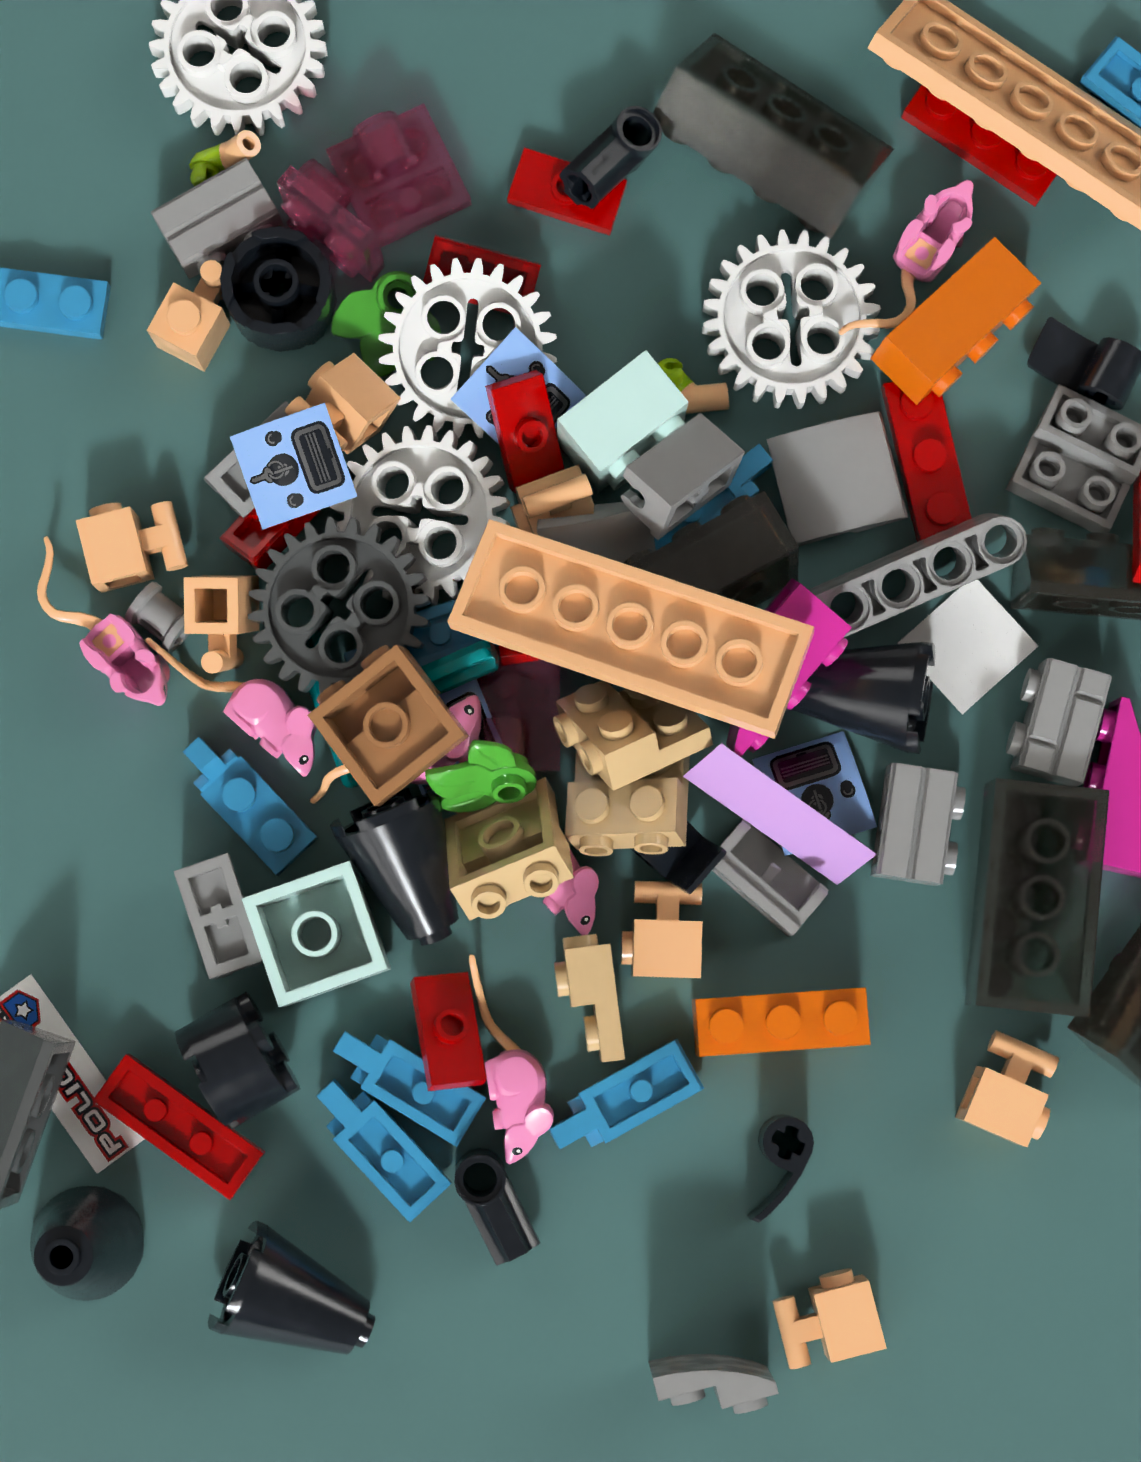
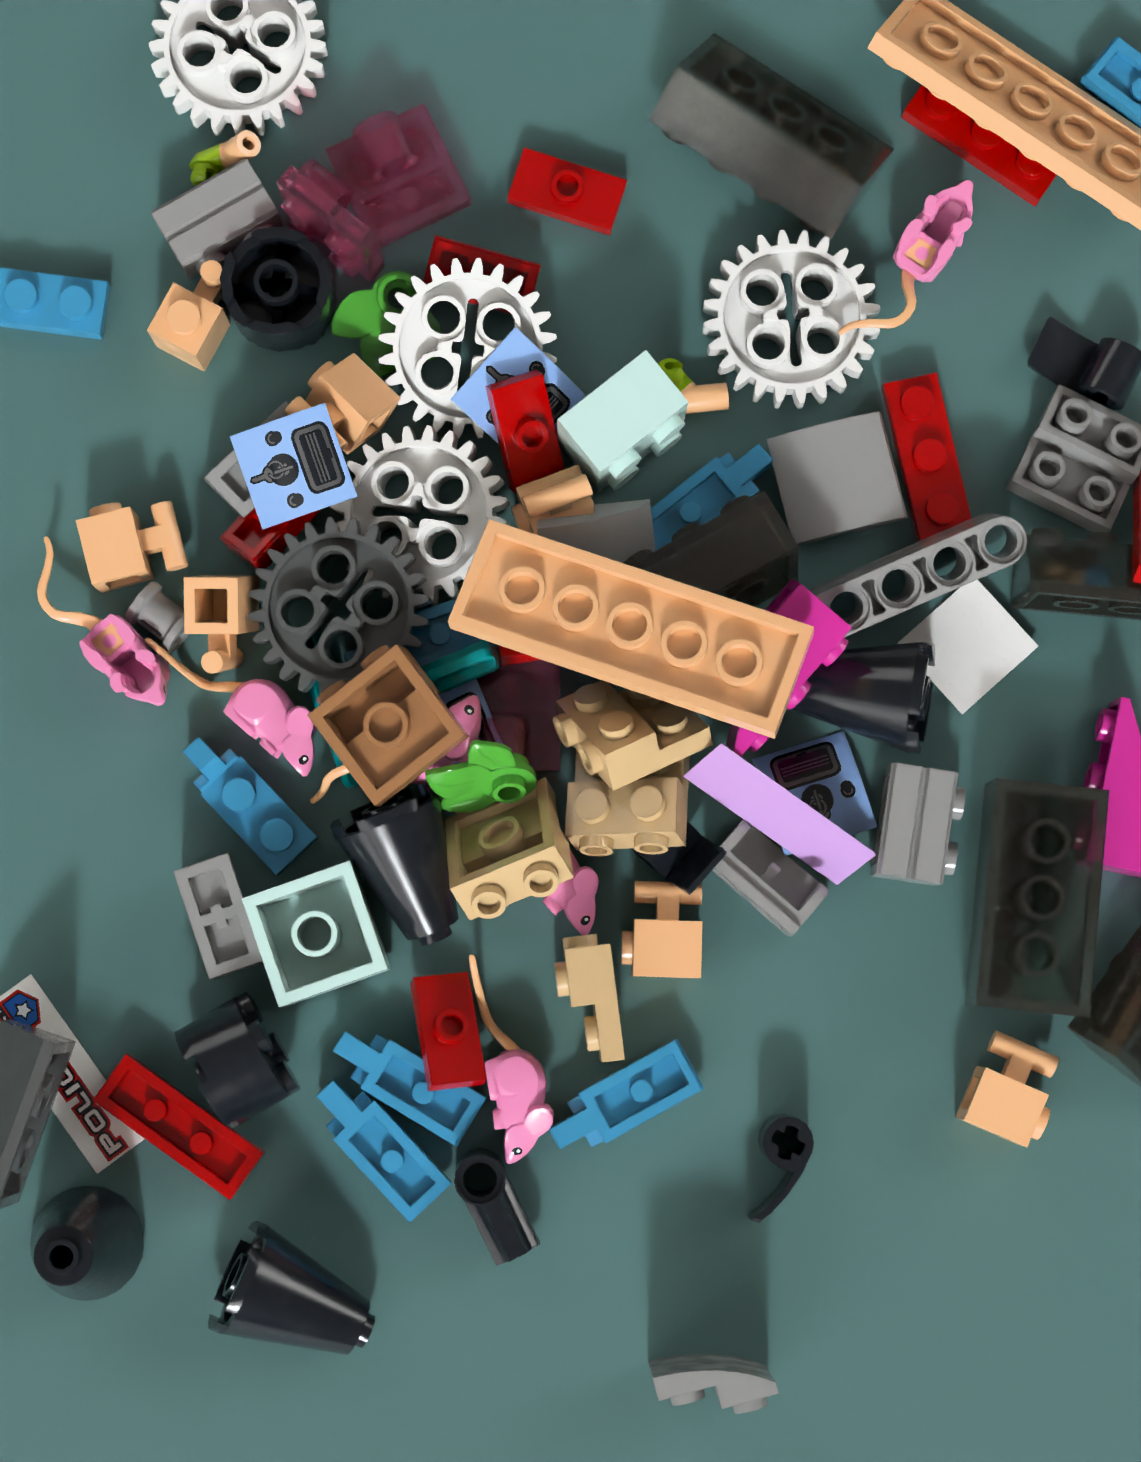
black piece [559,106,662,209] -> none
light grey hinge [621,412,745,540] -> none
orange brick [692,987,871,1057] -> none
light nougat brick [772,1268,887,1369] -> none
orange brick [870,237,1041,405] -> none
light grey brick [1006,658,1112,787] -> none

